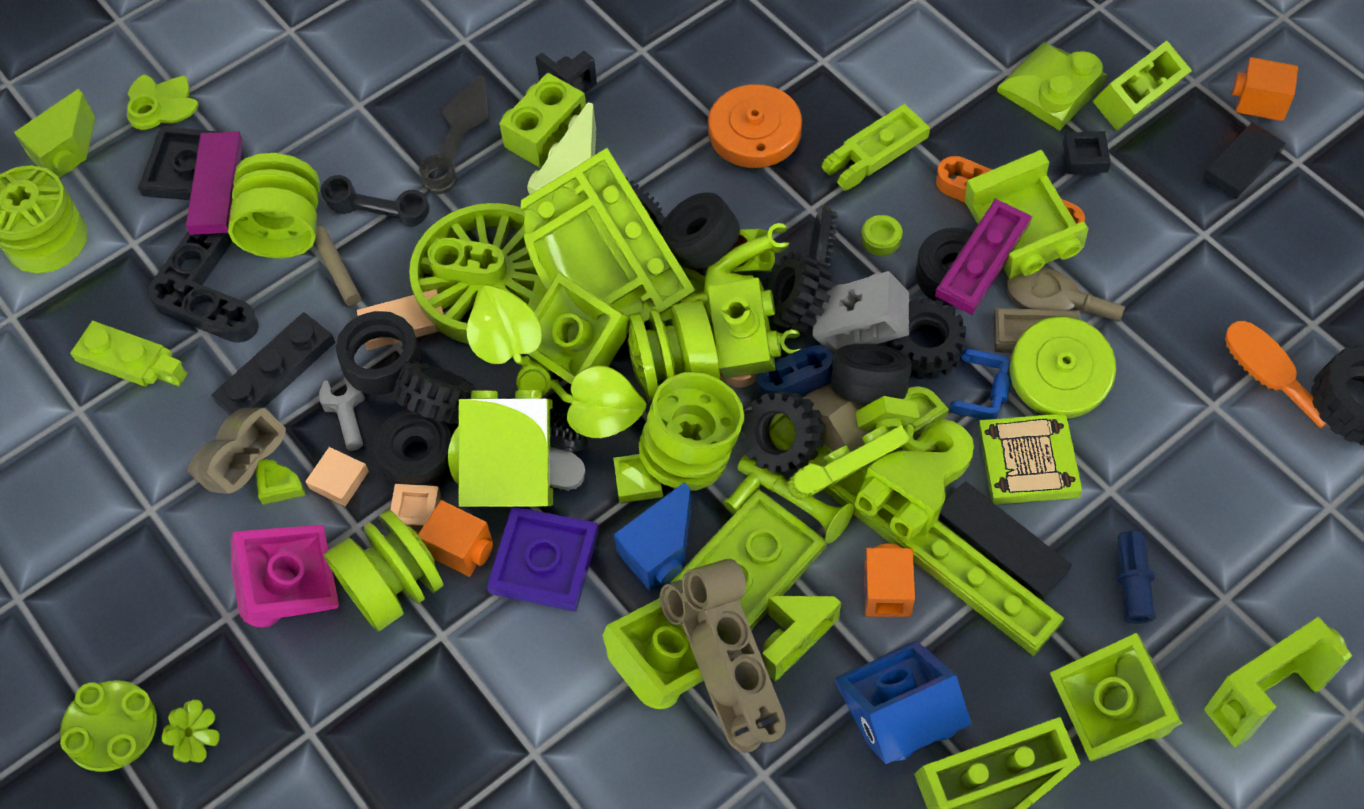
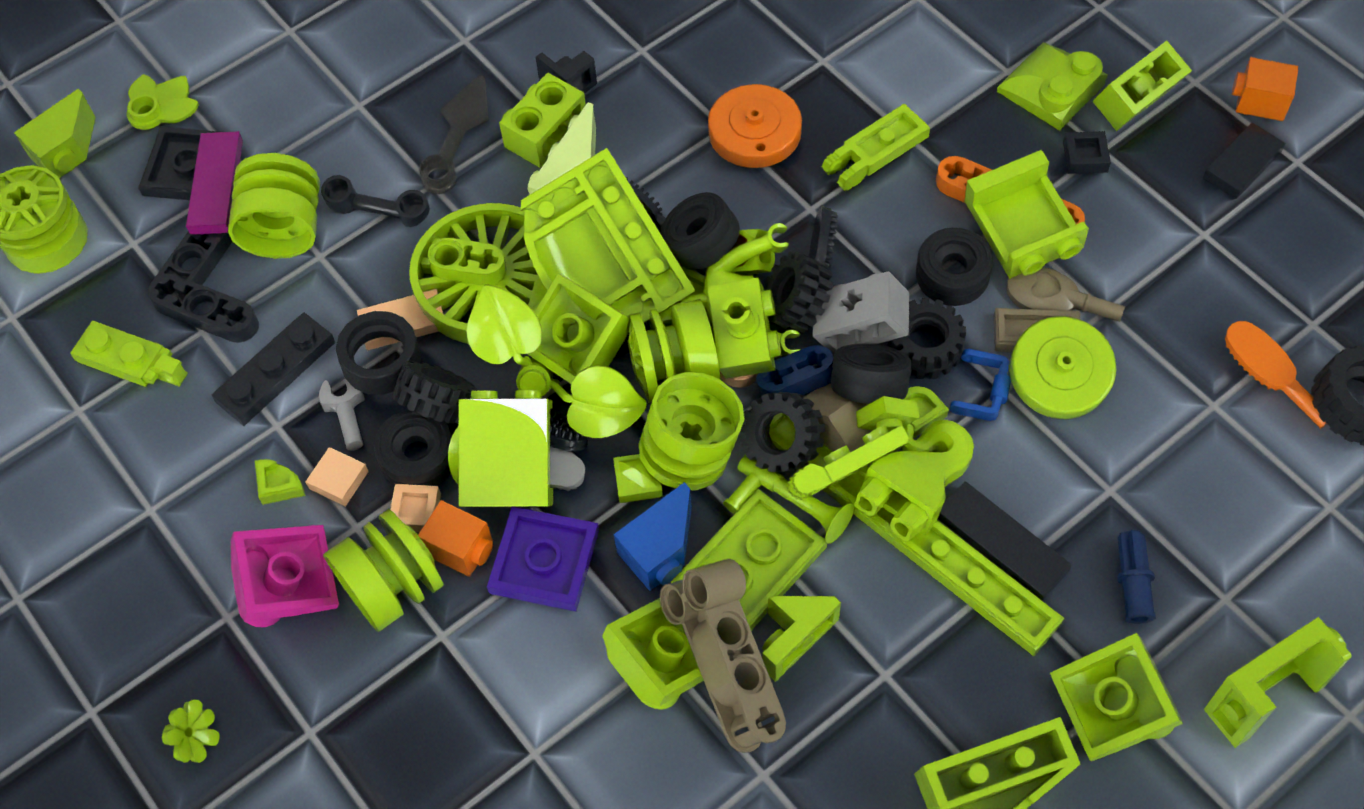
lime dish [60,680,157,772] -> none
dark tan brick [187,408,286,494] -> none
dark tan piece [315,226,361,306] -> none
blue slope [834,641,972,764] -> none
lime tile [861,215,903,256] -> none
orange brick [864,543,915,617] -> none
magenta tile [935,198,1032,315] -> none
tile [978,414,1082,505] -> none

